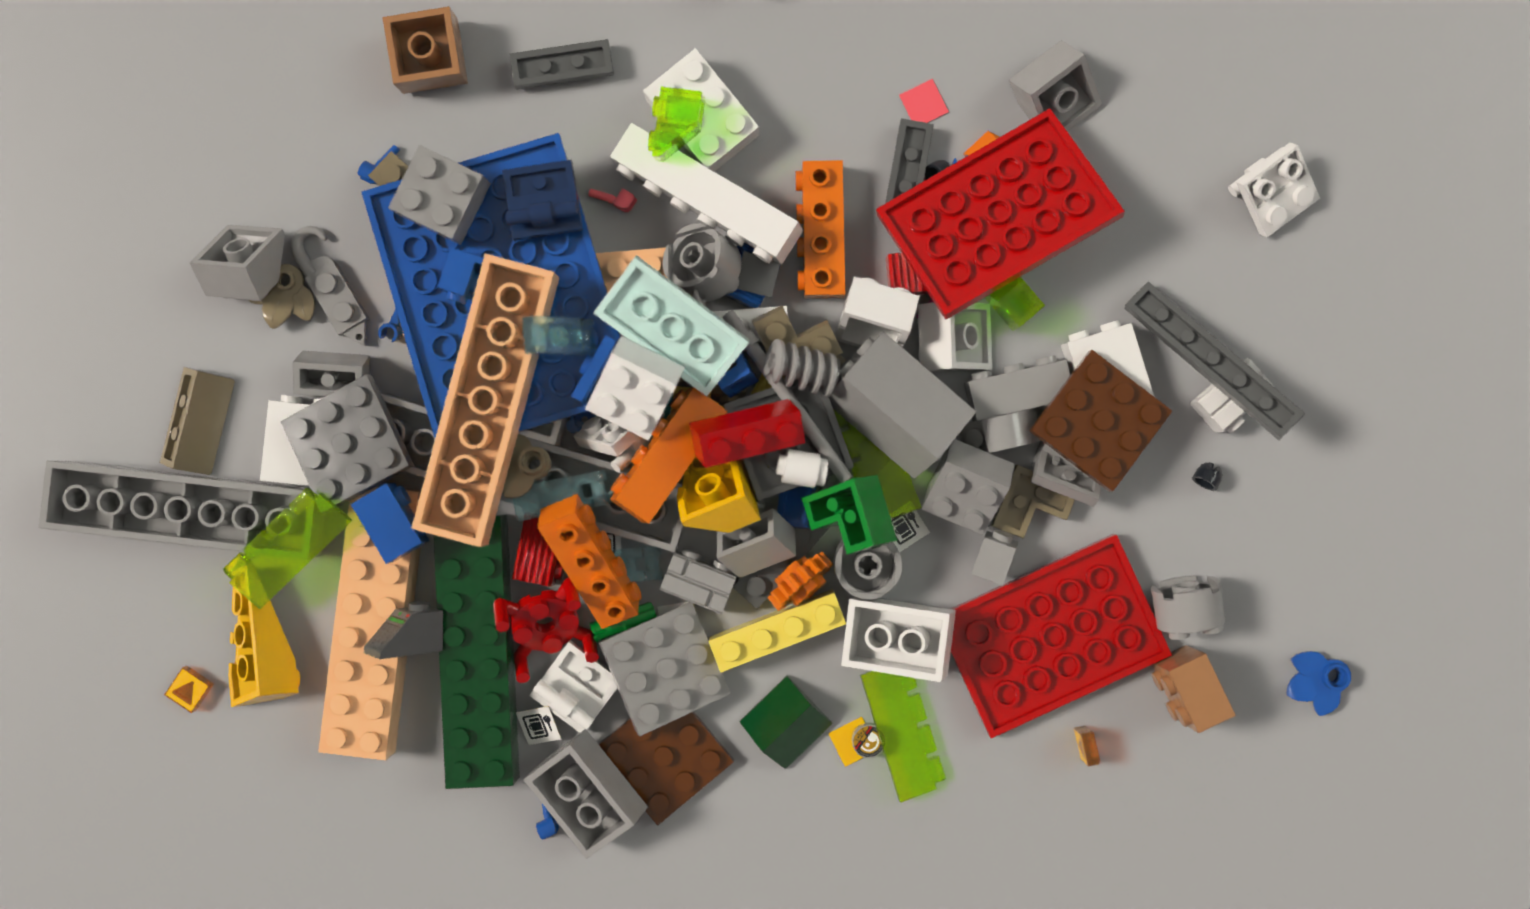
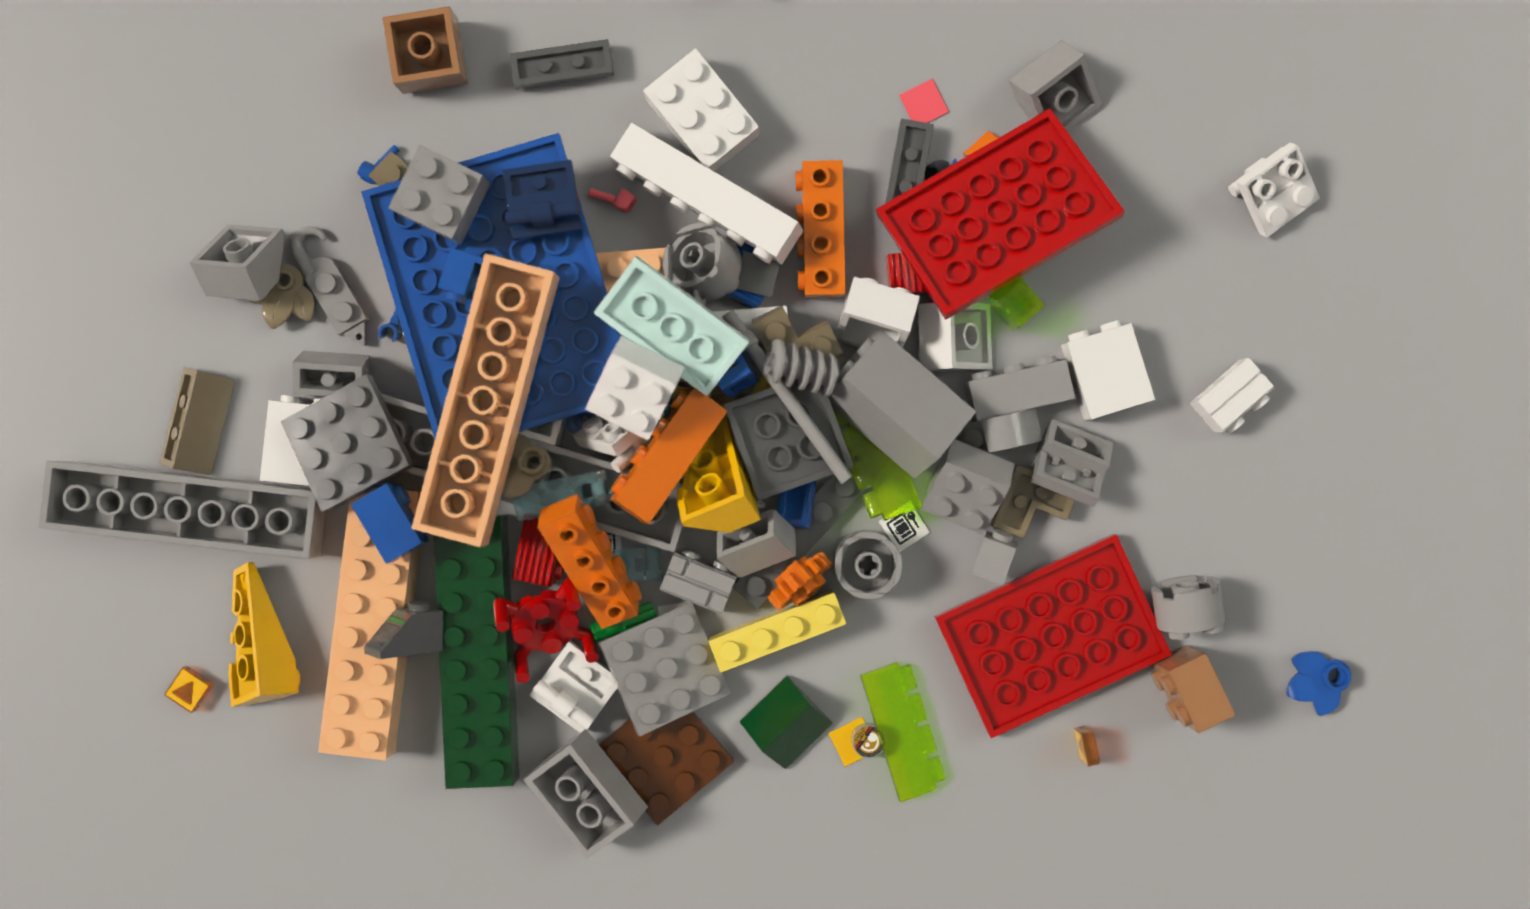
clear neon green windscreen [223,488,352,609] -> none
white sticker [515,706,561,745] -> none
clear light blue plate [522,316,596,356] -> none
blue hand [536,804,559,840] -> none
blue plate [571,335,618,404] -> none
clear neon green slope [648,87,706,162] -> none
red brick [689,399,805,468] -> none
white brick [776,449,828,488] -> none
green brick [802,475,897,554] -> none
white brick [841,597,956,682] -> none
reddish brown plate [1029,350,1172,492] -> none
dark grey plate [1124,282,1305,441] -> none
black hinge [1192,462,1223,491] -> none

